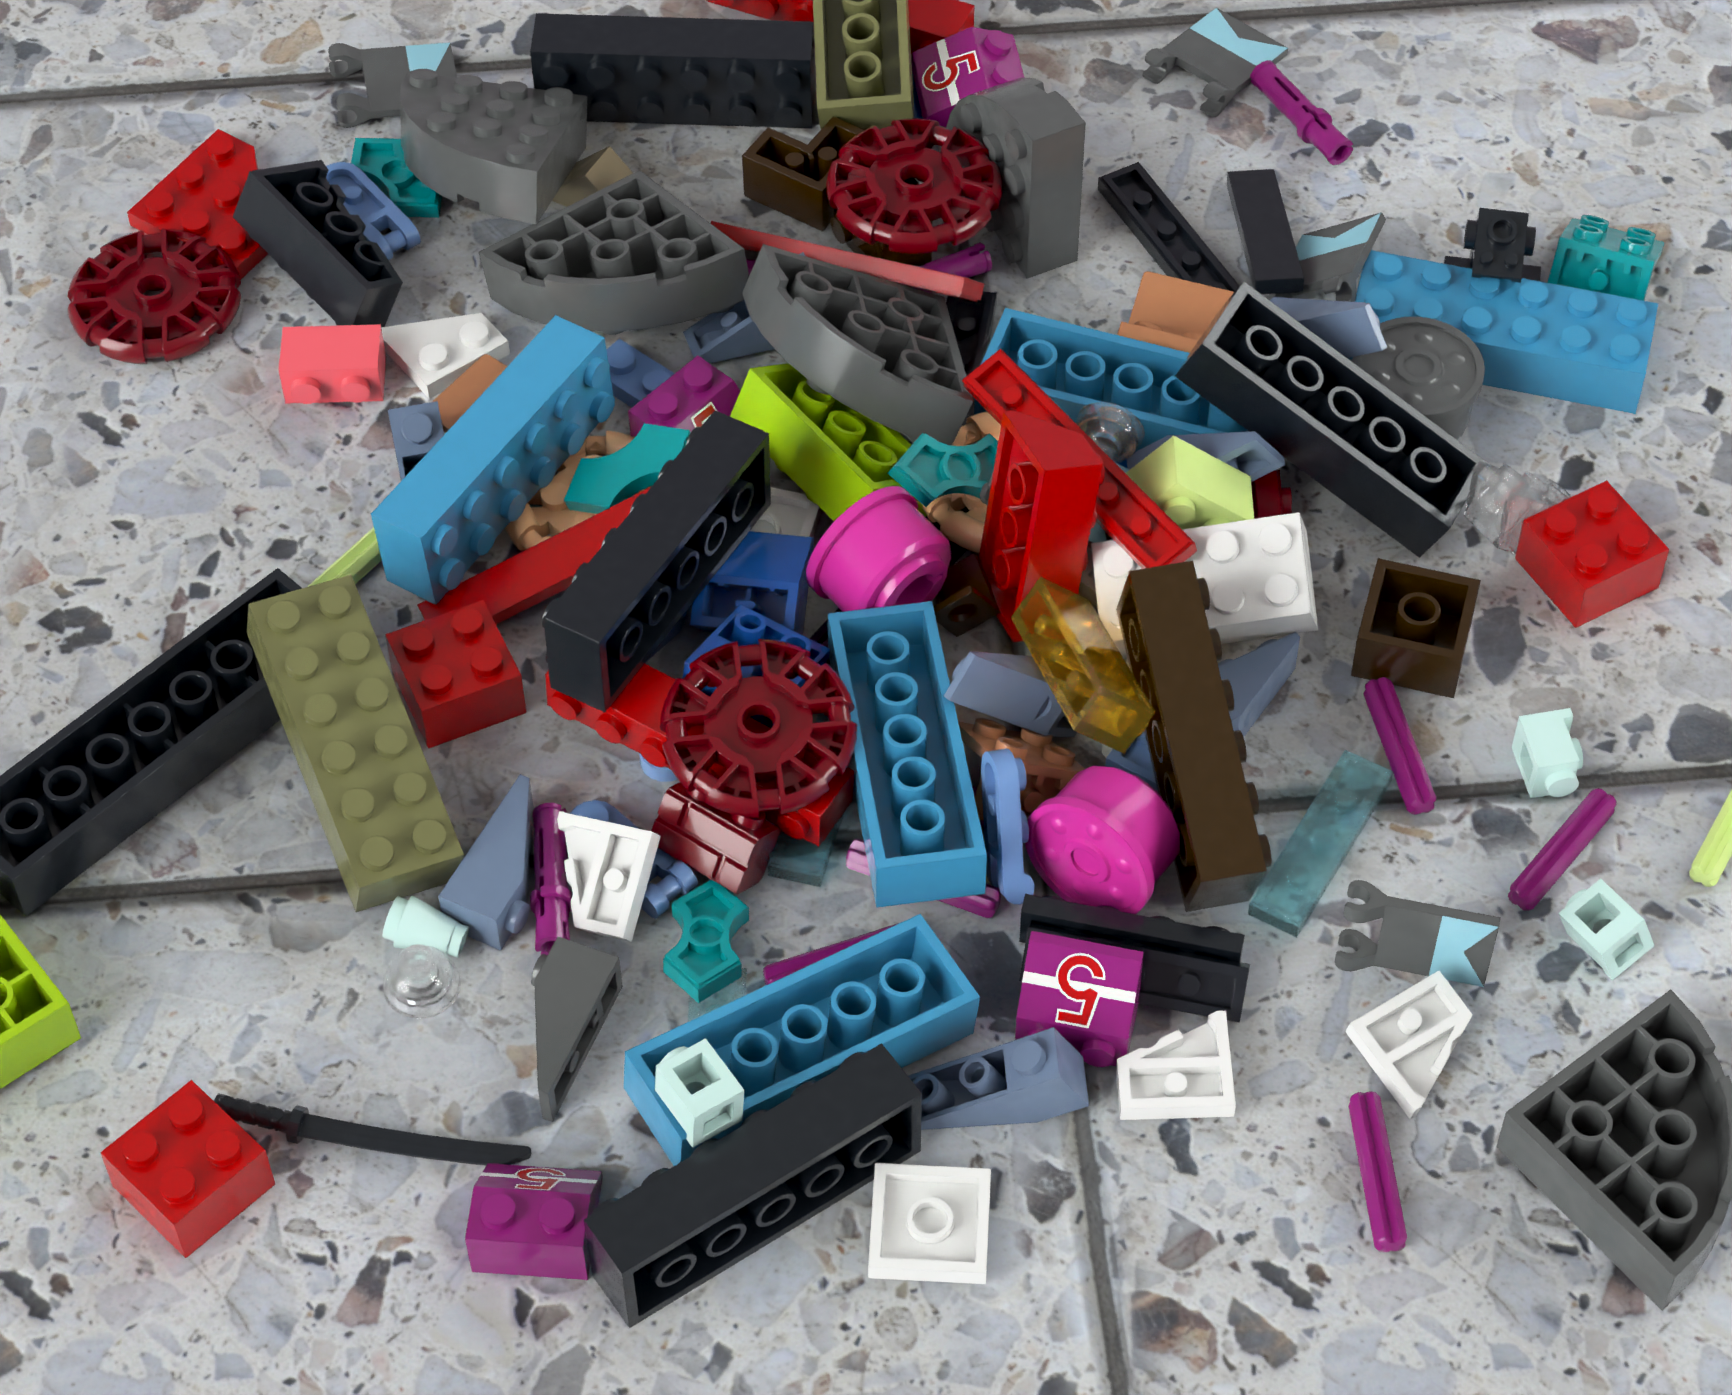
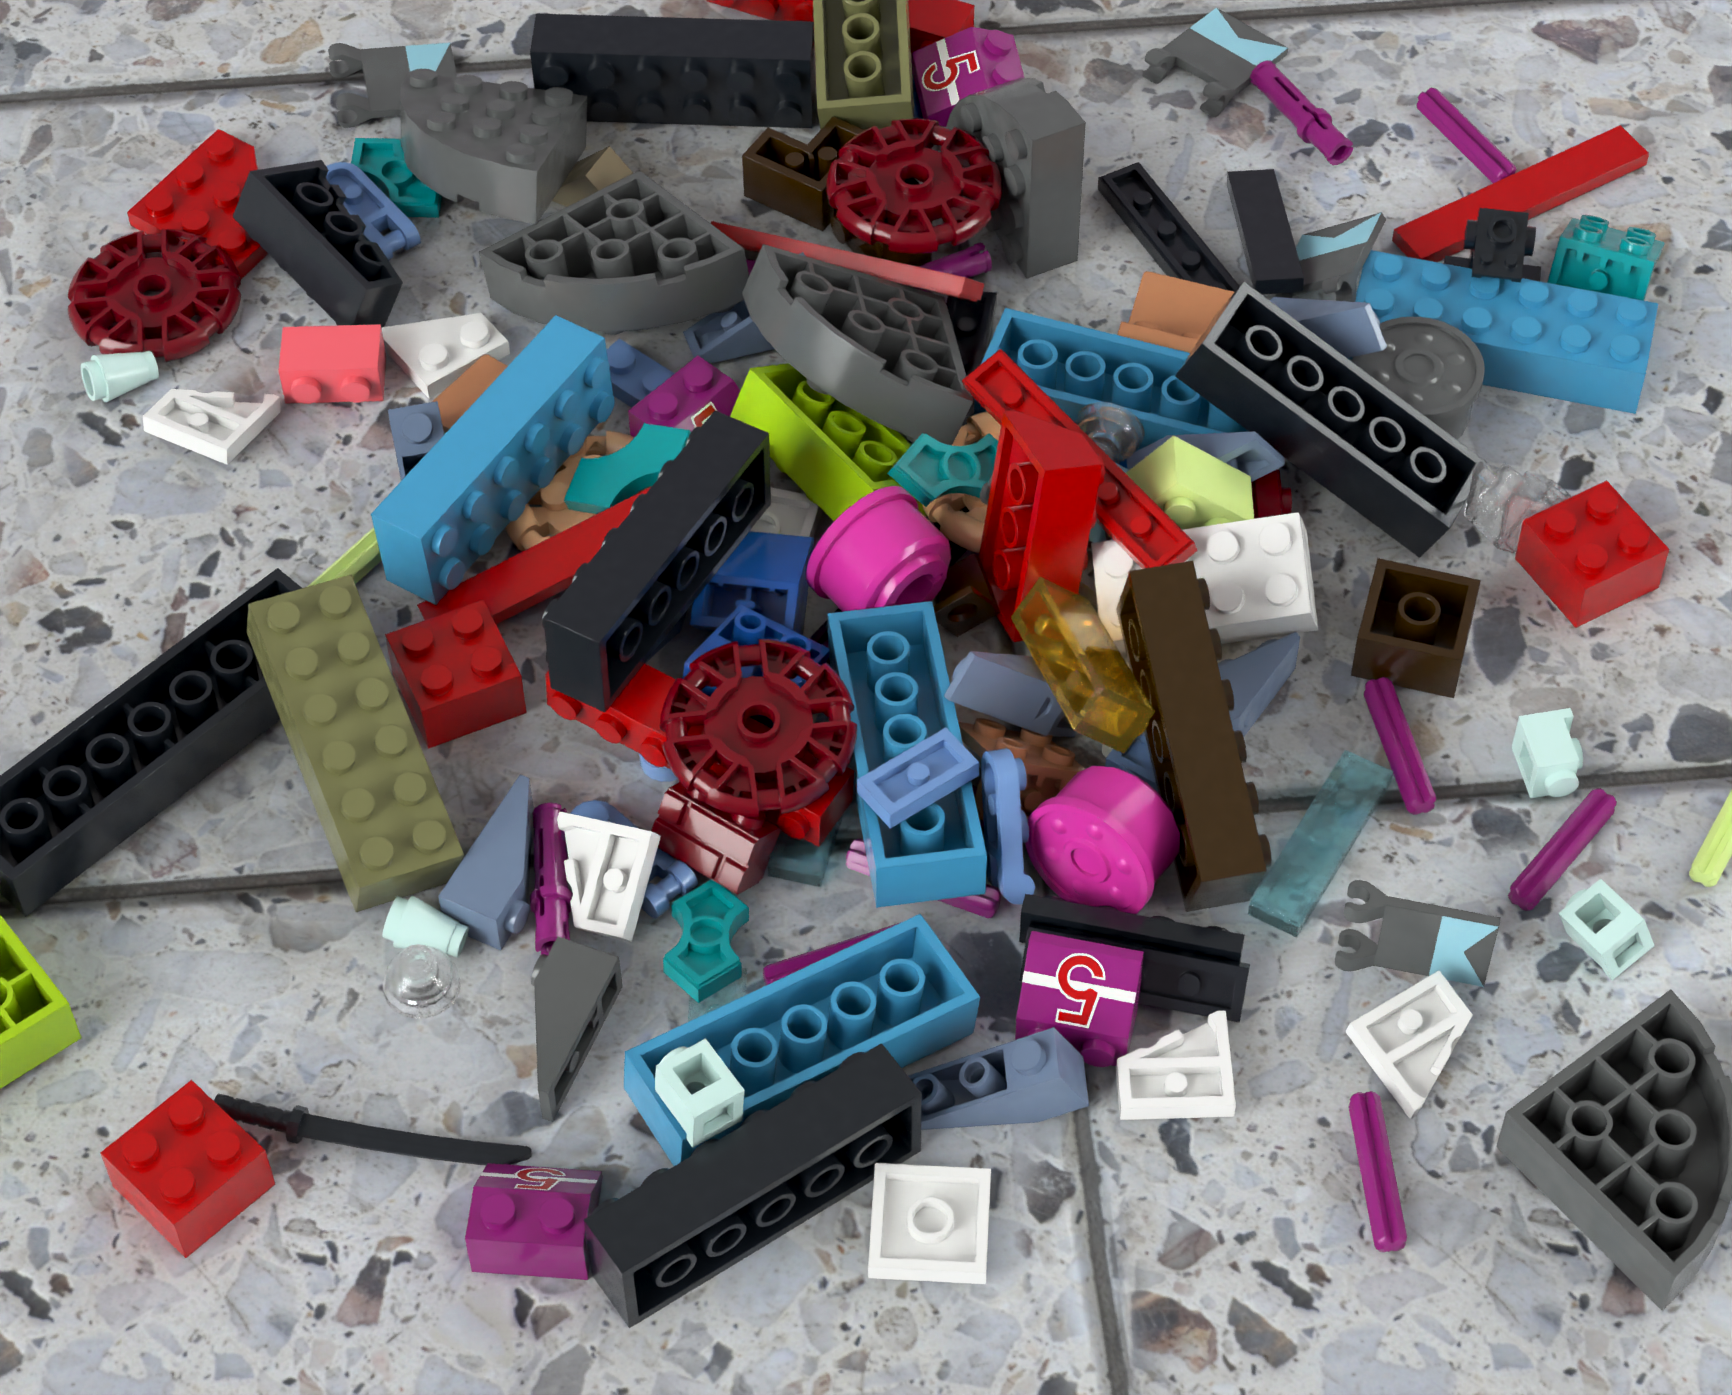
none -> light aqua cone [81,351,159,402]
none -> white wing [143,389,281,465]
none -> medium blue plate [857,727,979,828]
none -> red tile [1392,125,1649,262]
none -> magenta axle [1416,87,1517,183]

